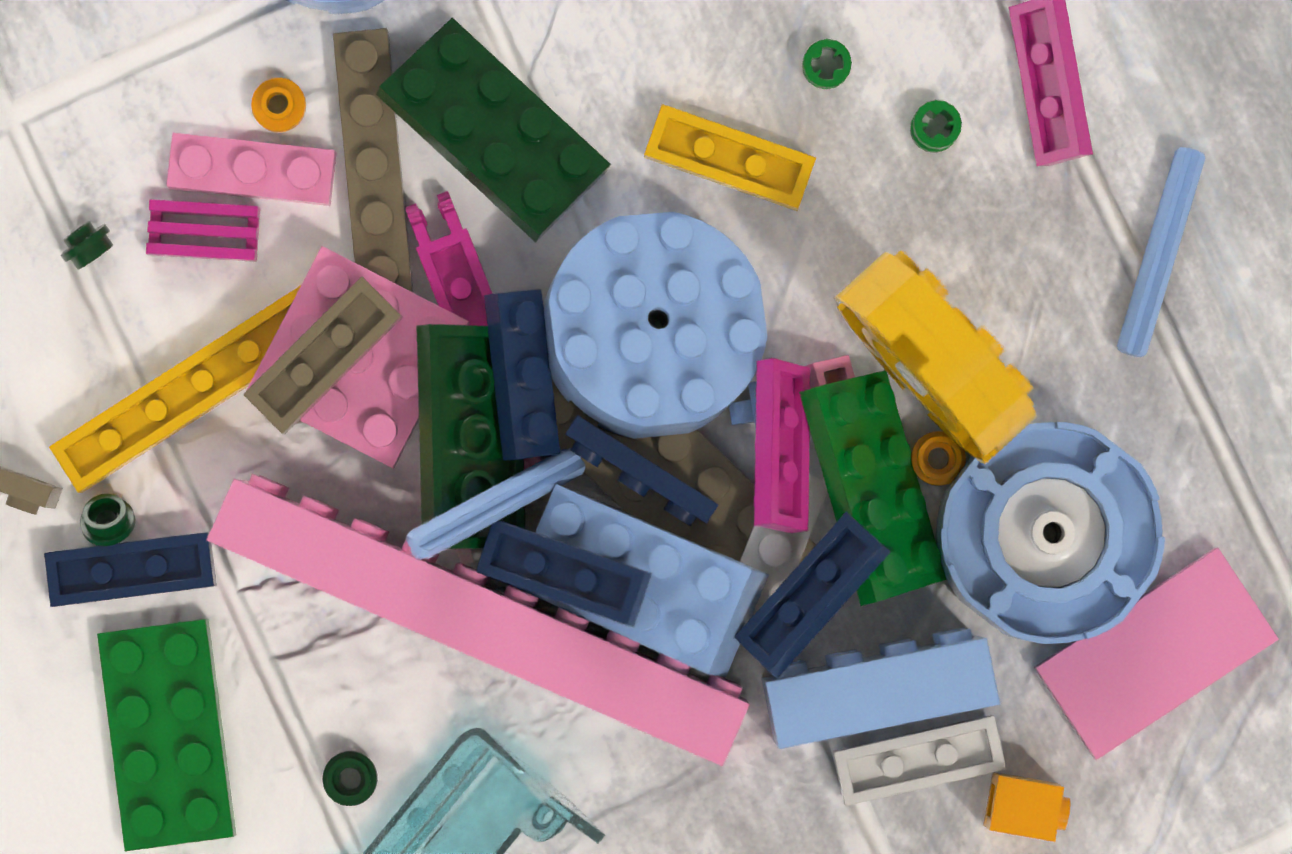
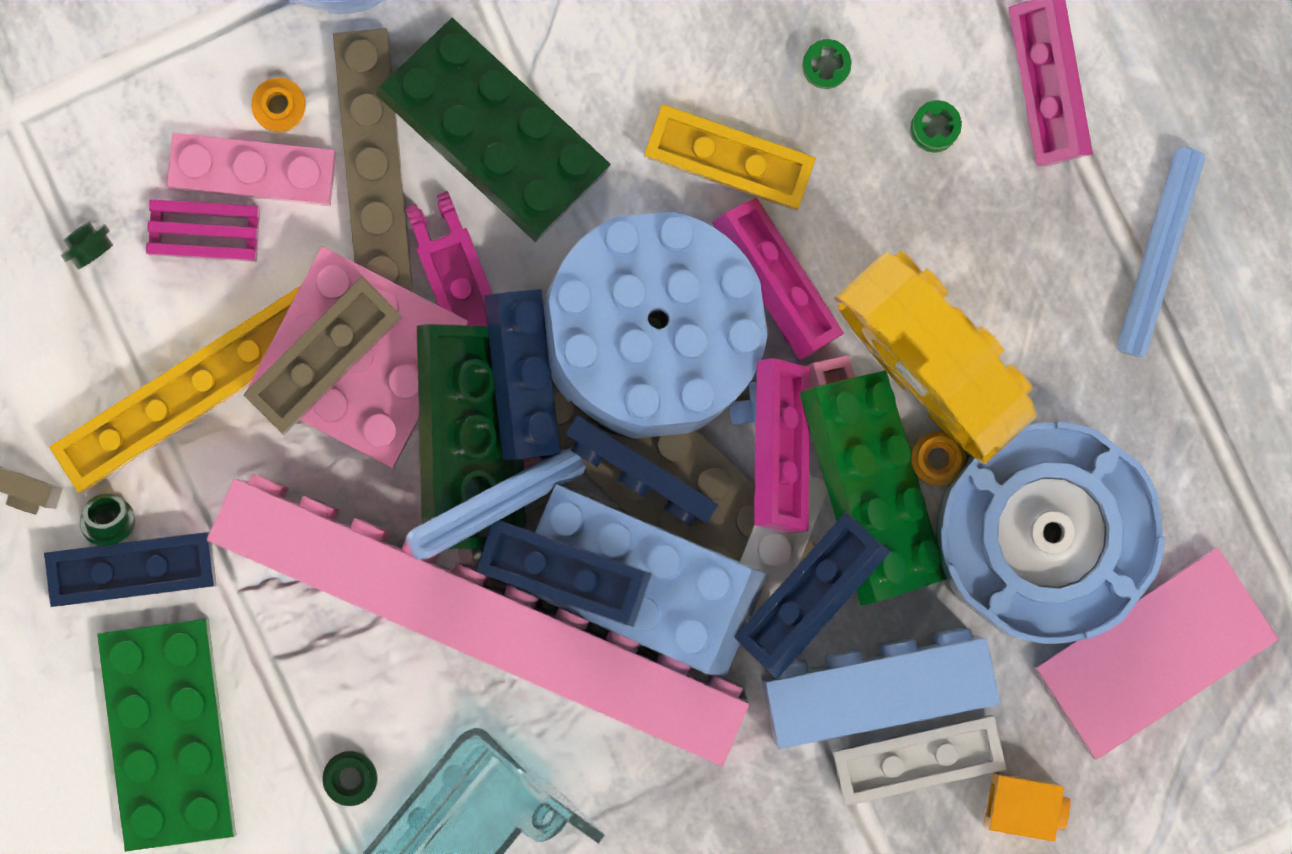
none -> dark pink plate [712,197,844,361]

